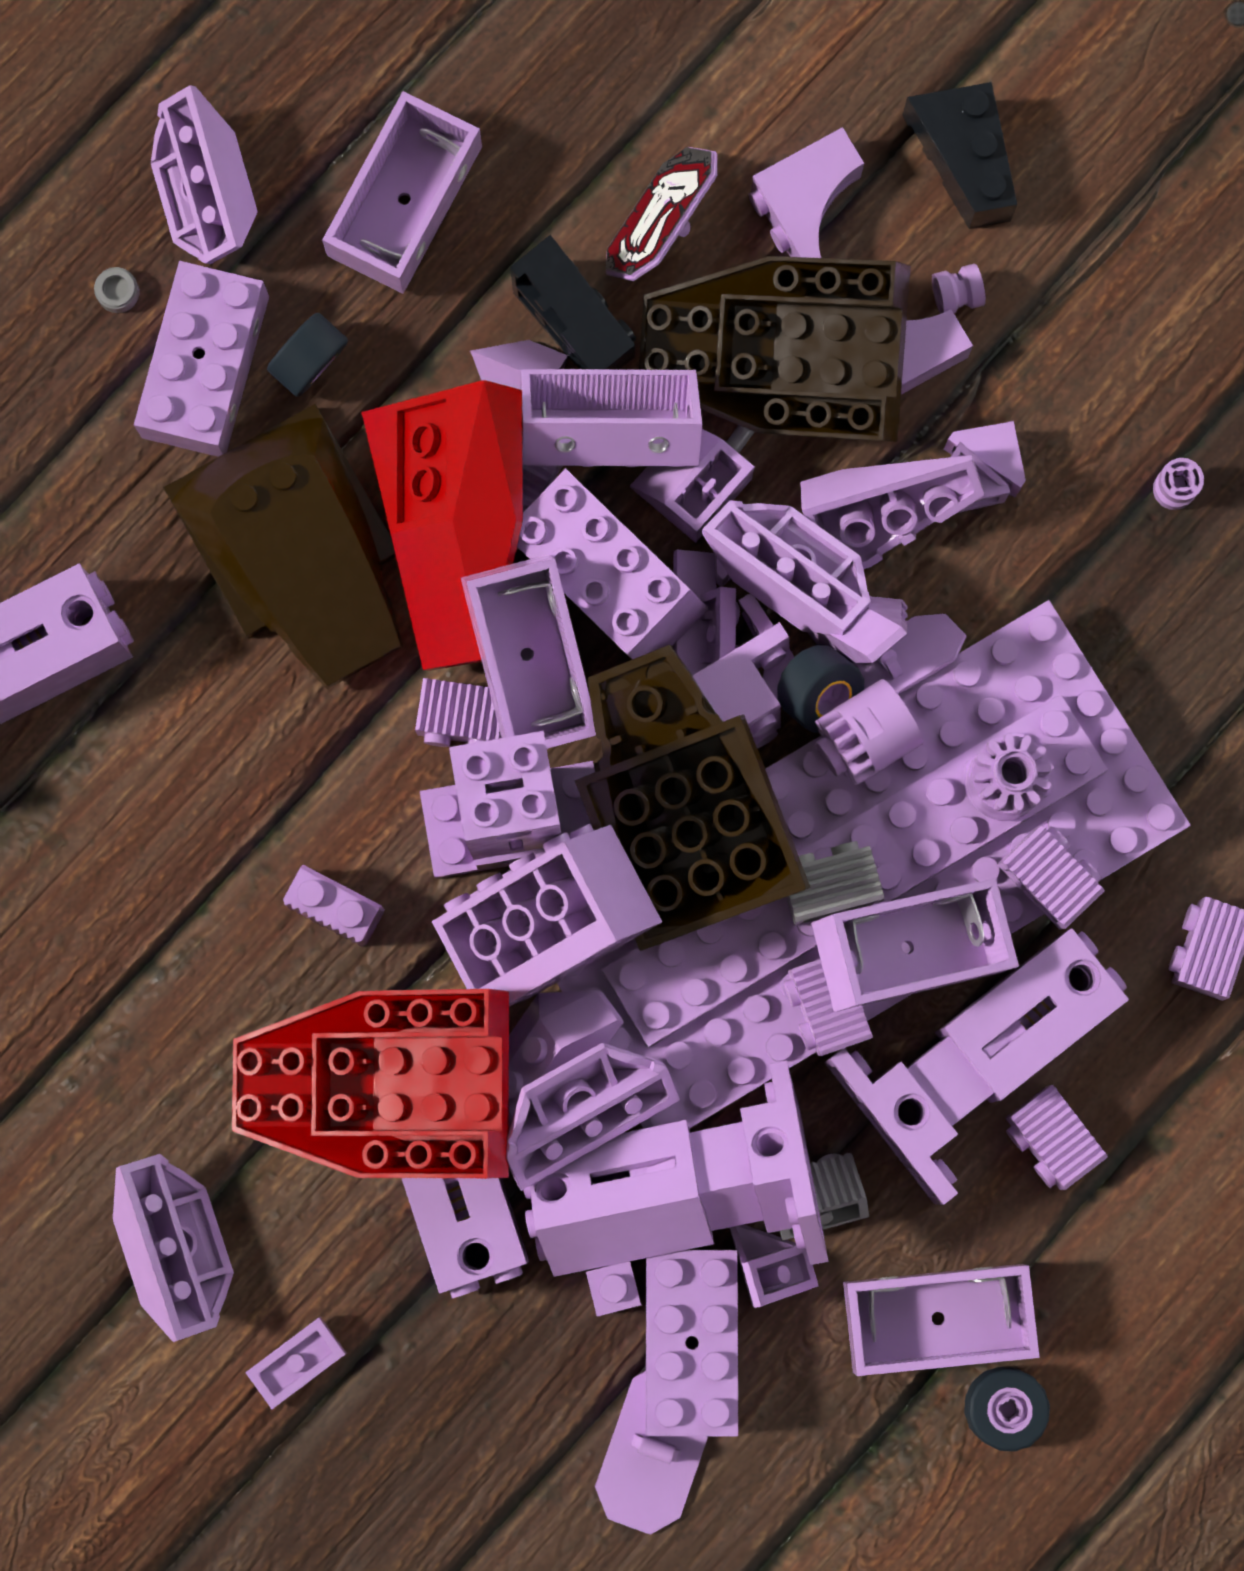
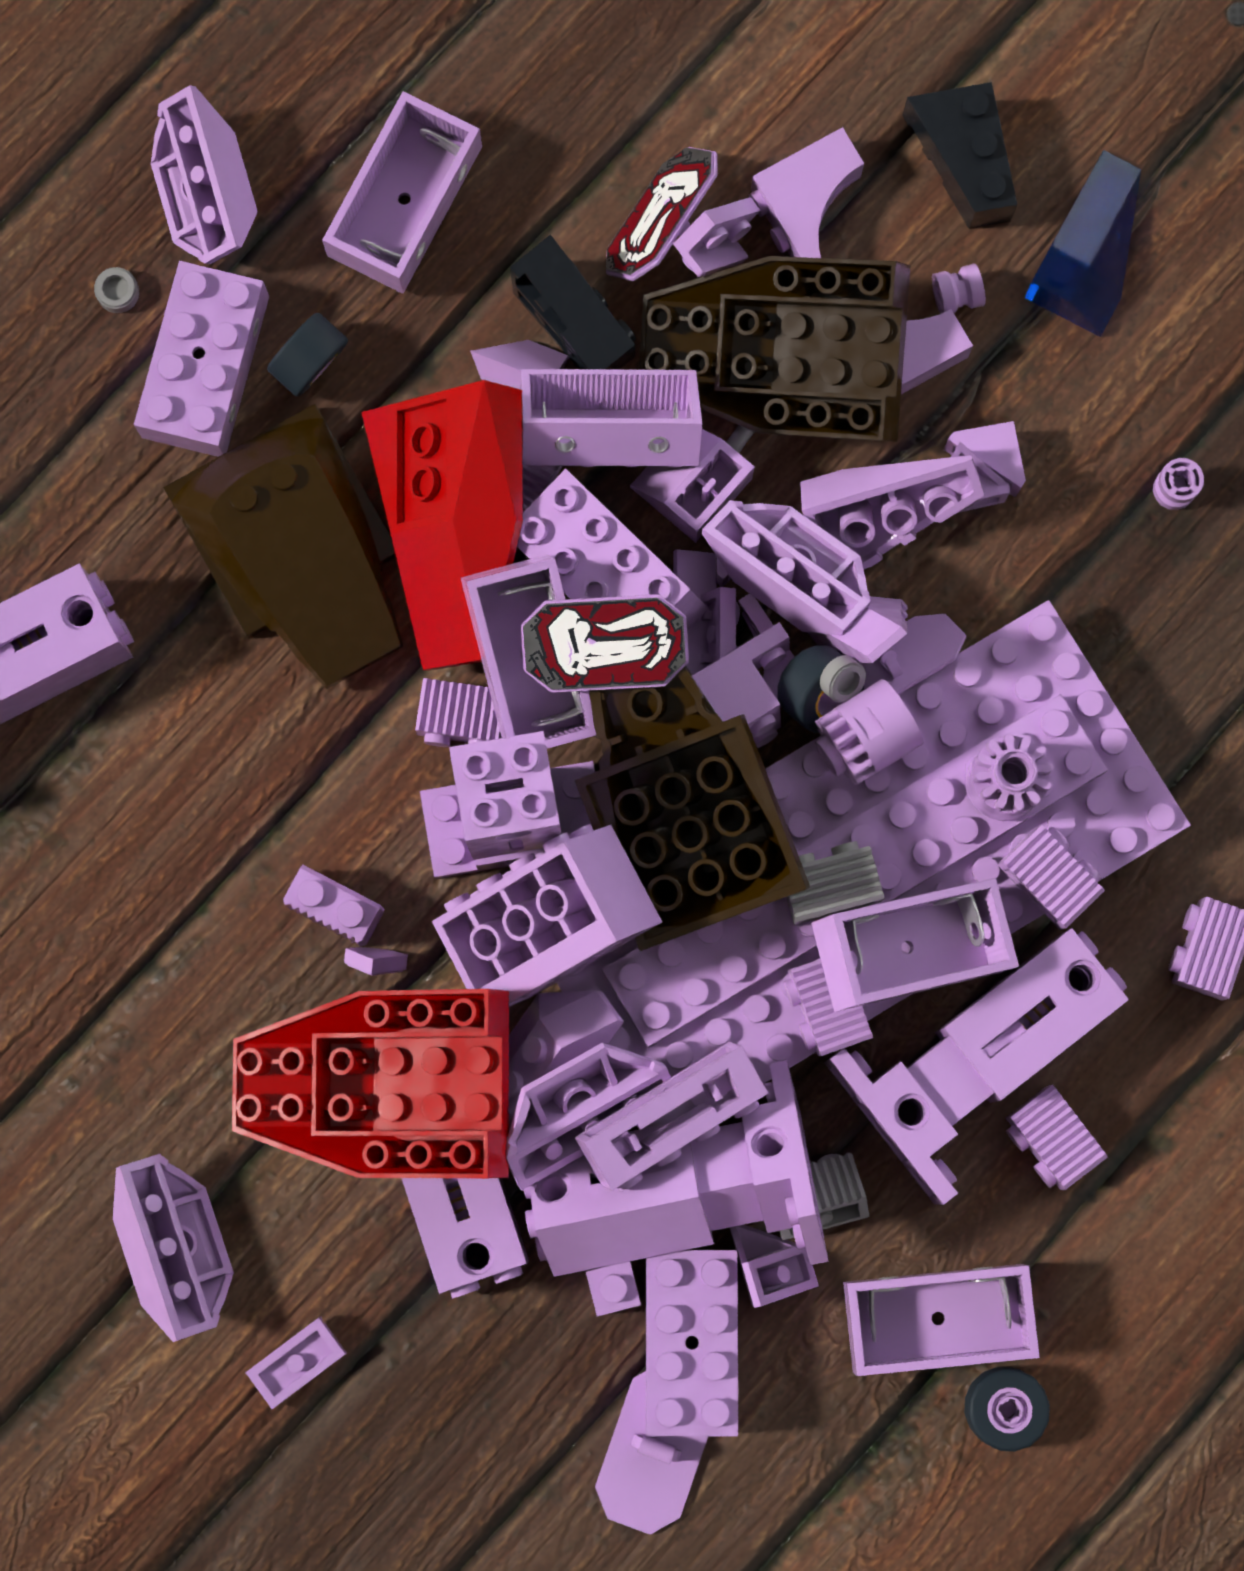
none -> lavender tile [344,947,408,976]
none -> shield [521,594,689,692]
none -> lavender brick [574,1042,768,1191]
none -> lavender bracket [673,197,761,277]
none -> light grey tile [820,655,866,703]
none -> clear blue wedge [1024,150,1141,337]

